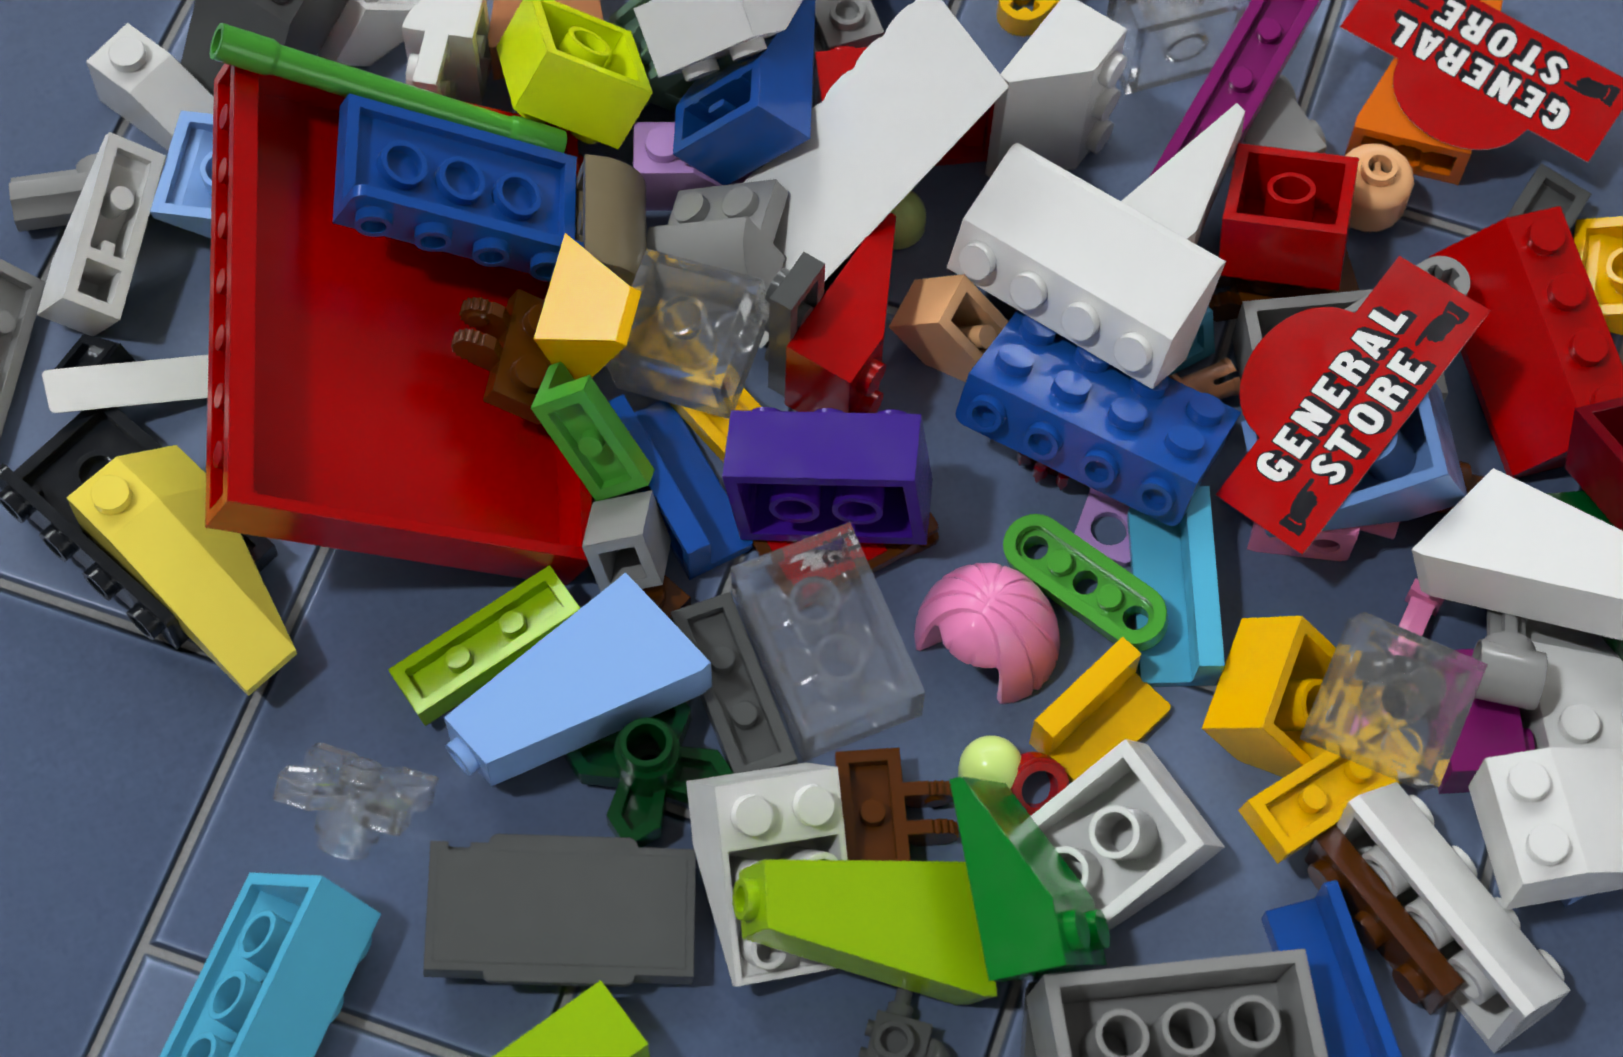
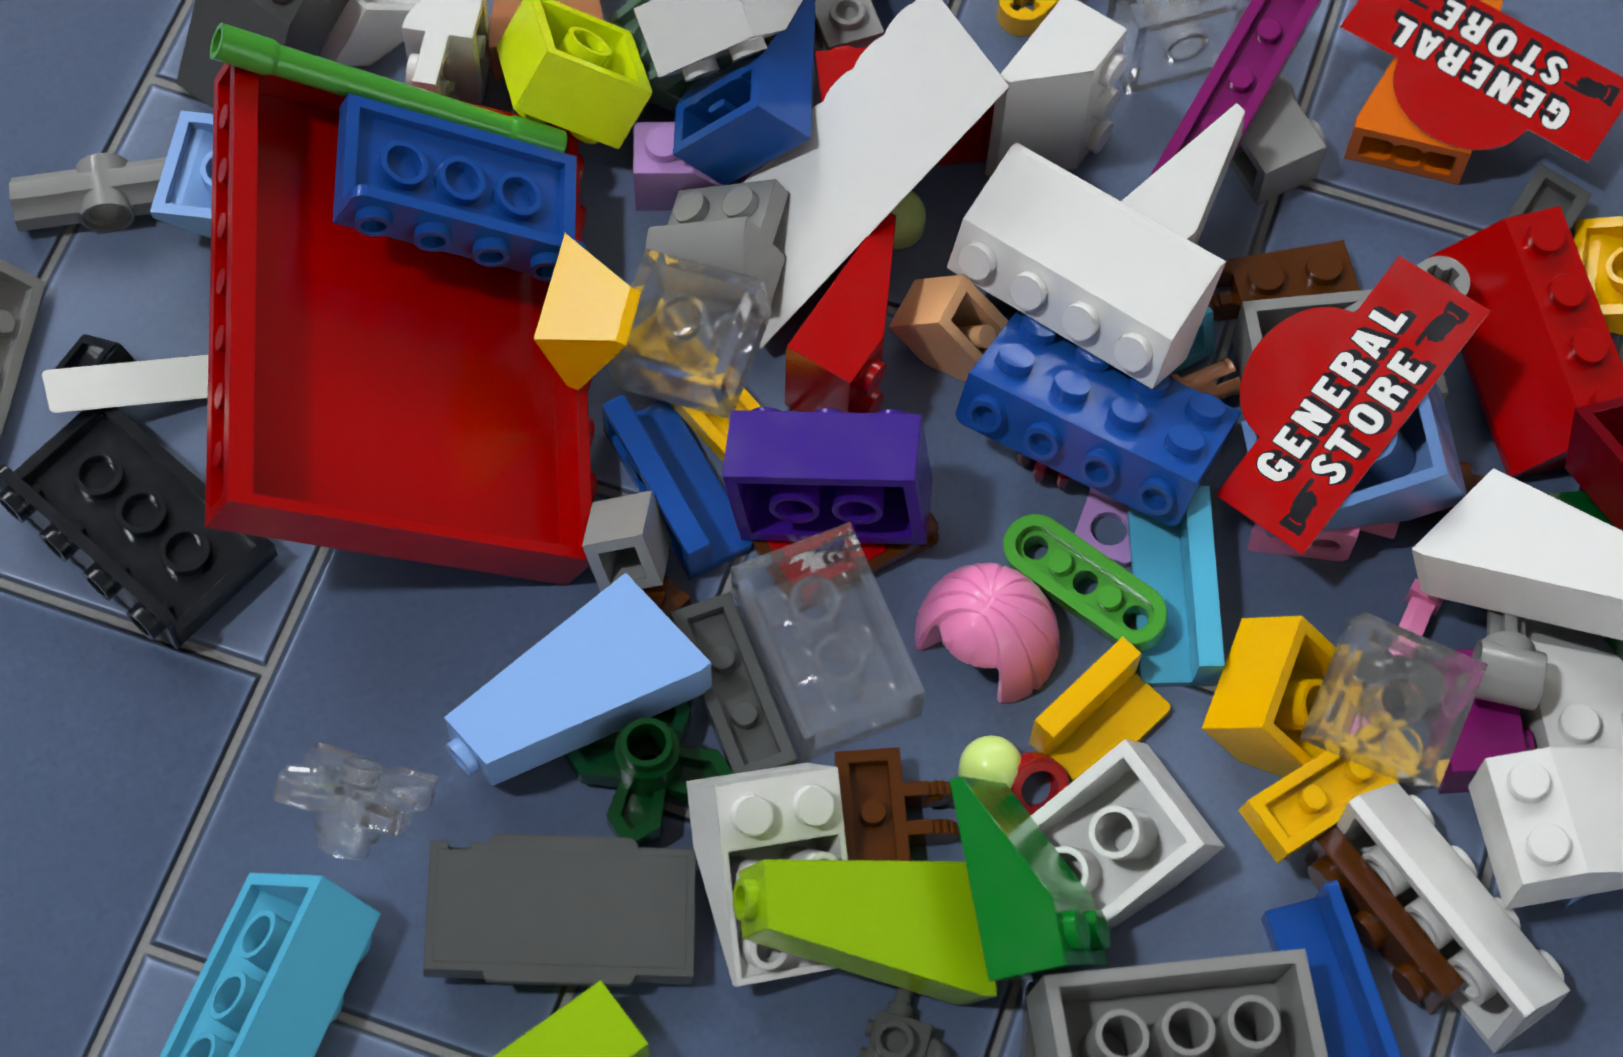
white slope [37,132,166,336] -> none
light yellow wedge [66,445,297,696] -> none
white slope [86,23,214,151] -> none
lime plate [388,565,581,726] -> none
reddish brown hinge [451,289,552,425] -> none
bright green panel [531,362,655,501] -> none
dark tan brick [575,154,647,299] -> none
dark grey plate [764,252,825,397] -> none
red brick [1219,143,1359,291] -> none
light nougat head [1346,144,1414,232] -> none

